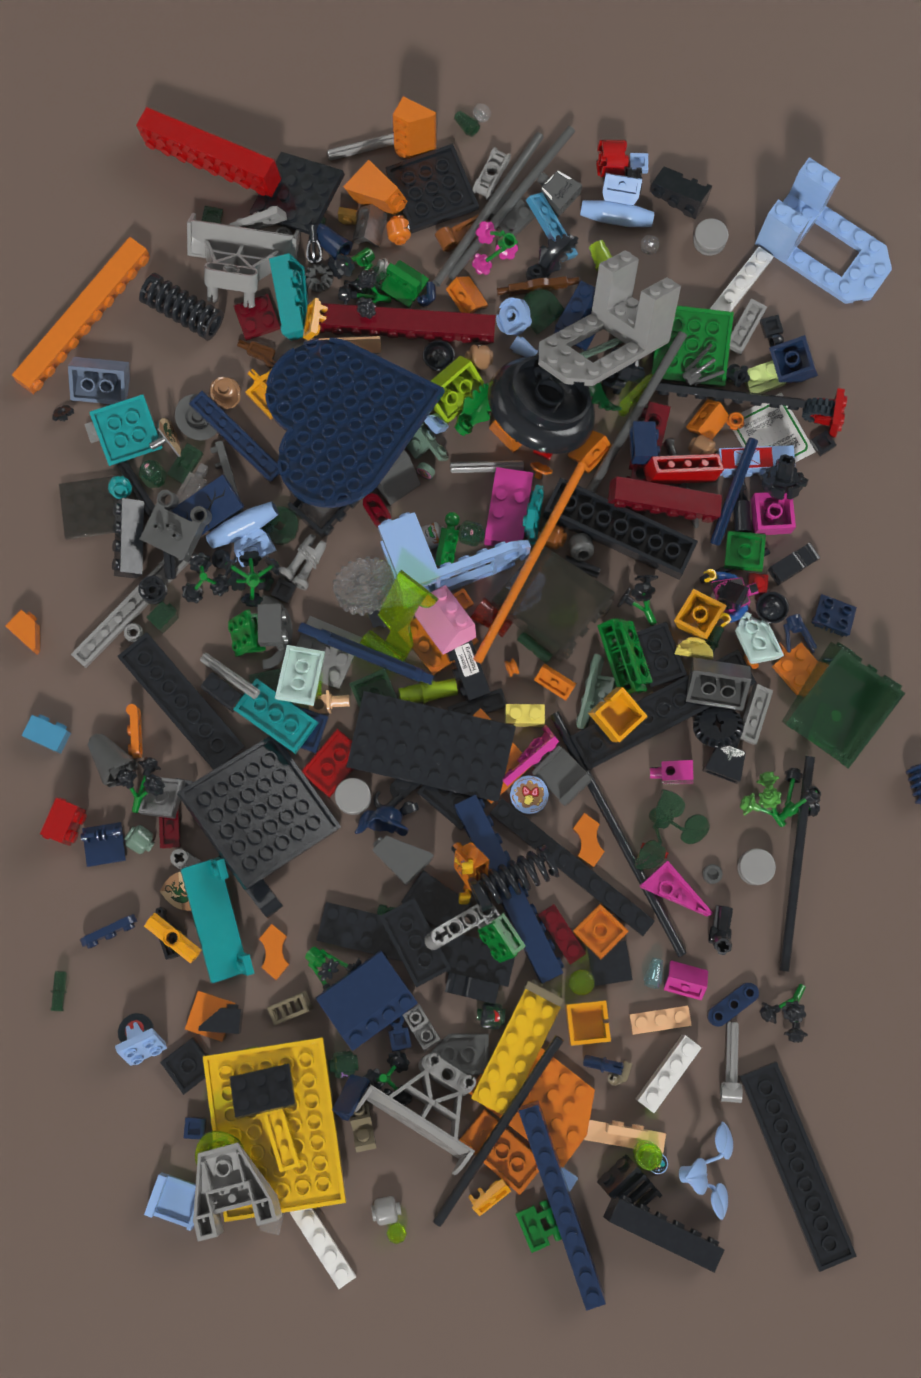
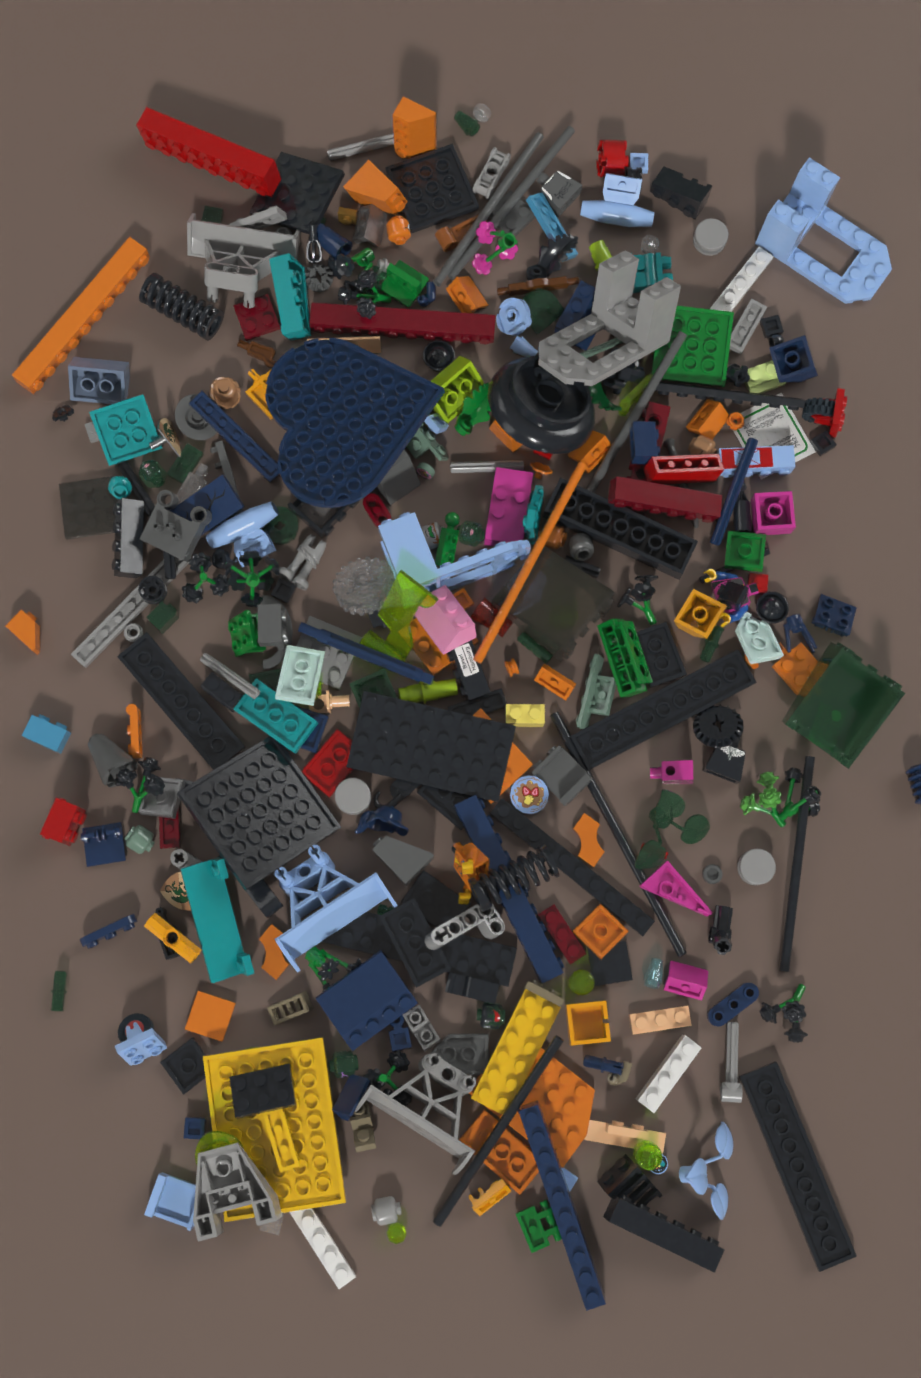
black slope [198,1004,243,1034] -> none
light orange plate [303,298,328,340] -> none
black tile [399,801,420,816] -> none
medium nougat head [465,345,493,370] -> none
green bracket [478,913,526,963] -> none
dark pink wing [502,725,559,786] -> none
light orange piece [588,687,648,742] -> none
light yellow plate [675,637,713,660] -> none
dark grey plant [682,344,725,386] -> none
dark grey slope [686,657,752,711] -> none
light grey plate [740,684,773,745] -> none
black piece [761,454,809,500] -> none
black piece [767,543,820,586] -> none
none -> light blue piece [274,845,398,973]
none -> teal hips [631,252,673,293]

